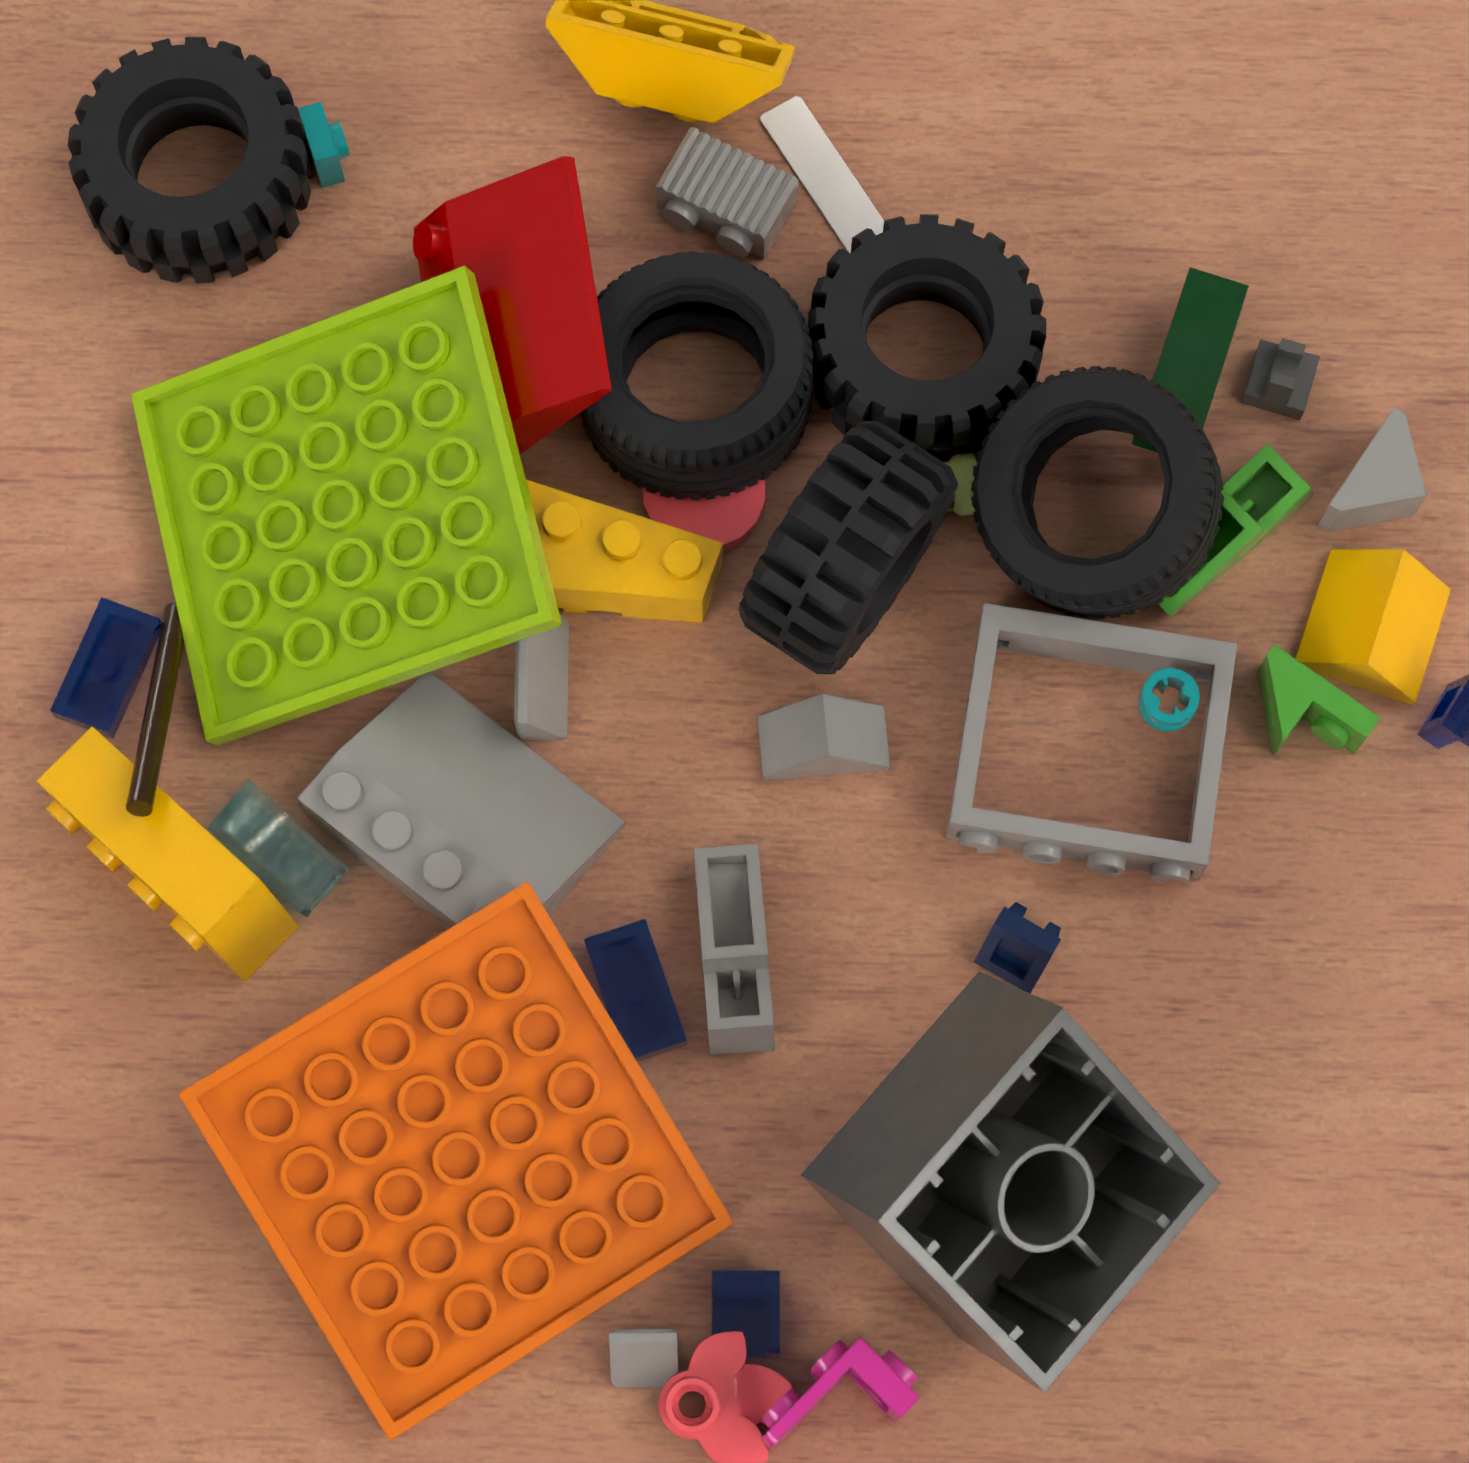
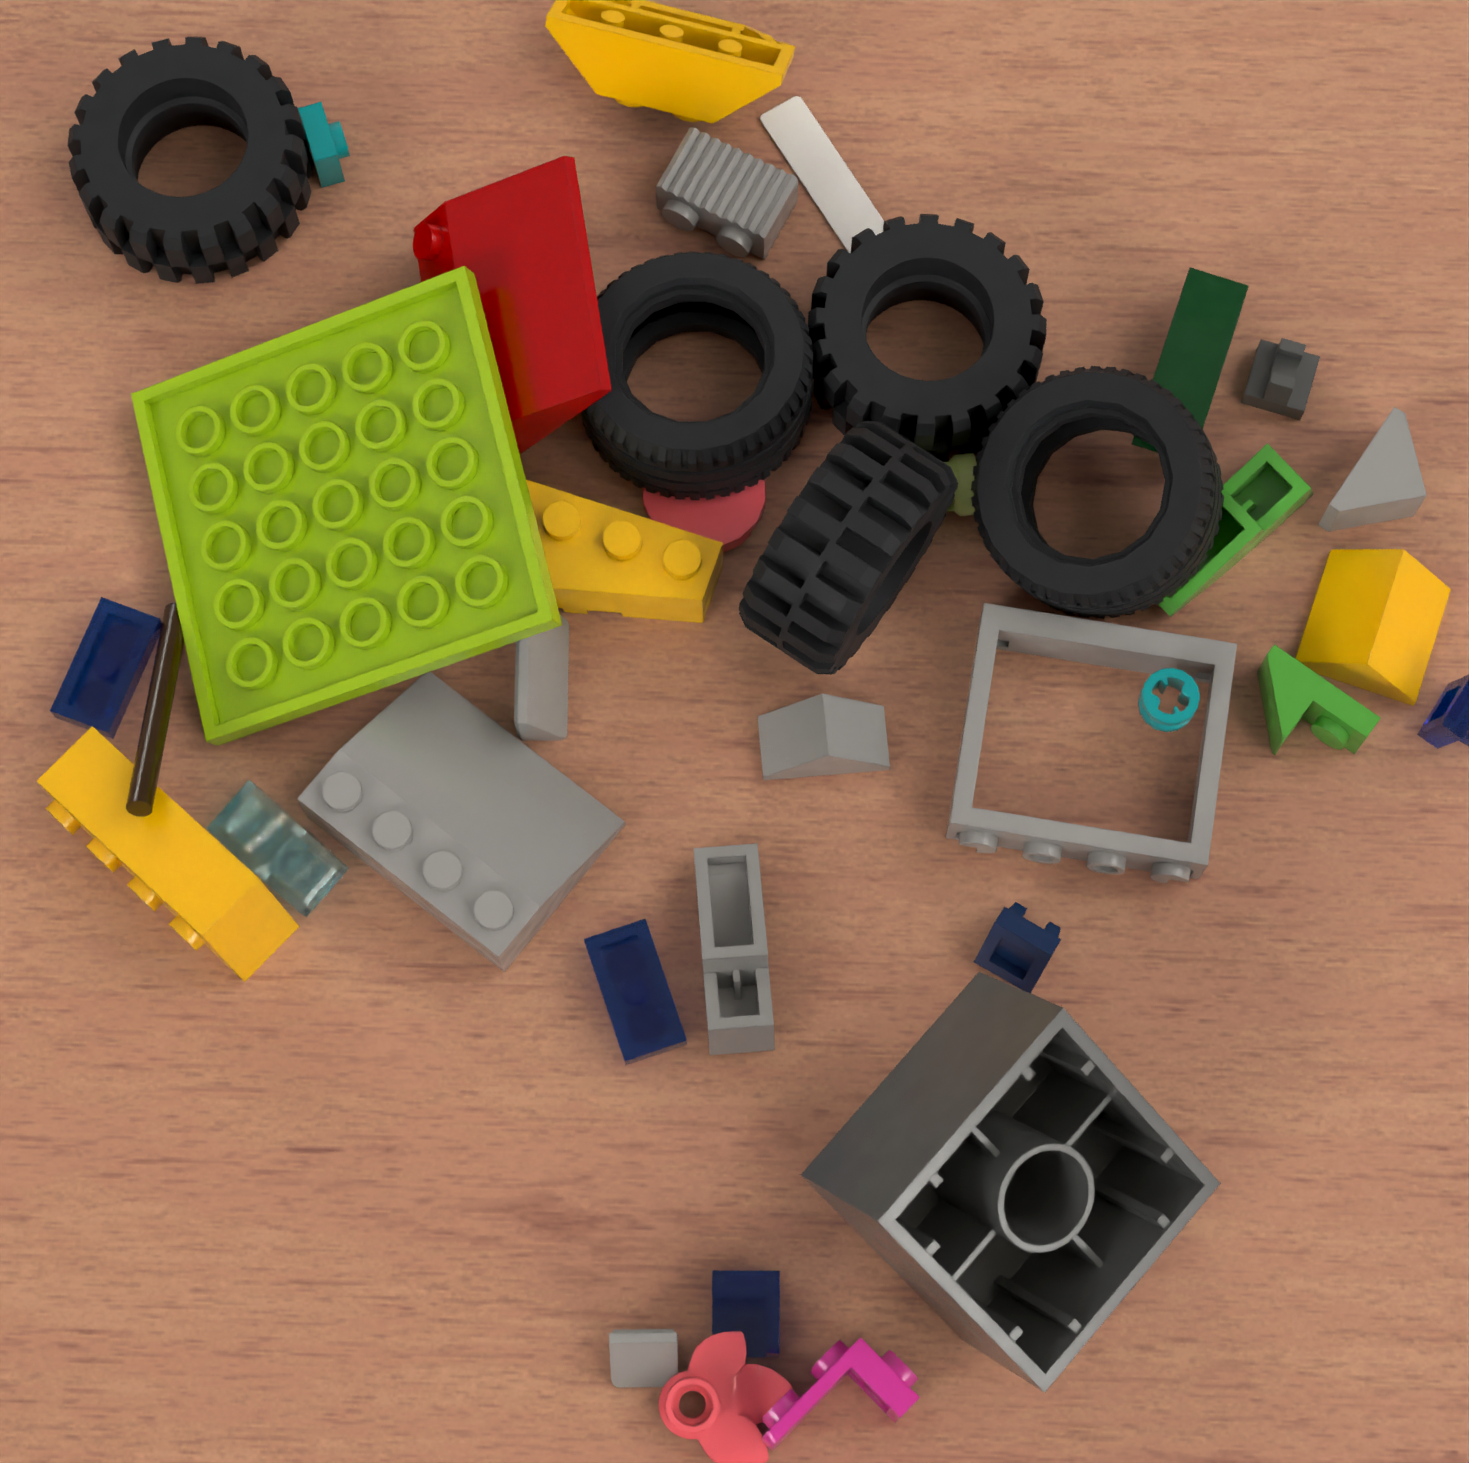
orange plate [178,881,734,1441] -> none

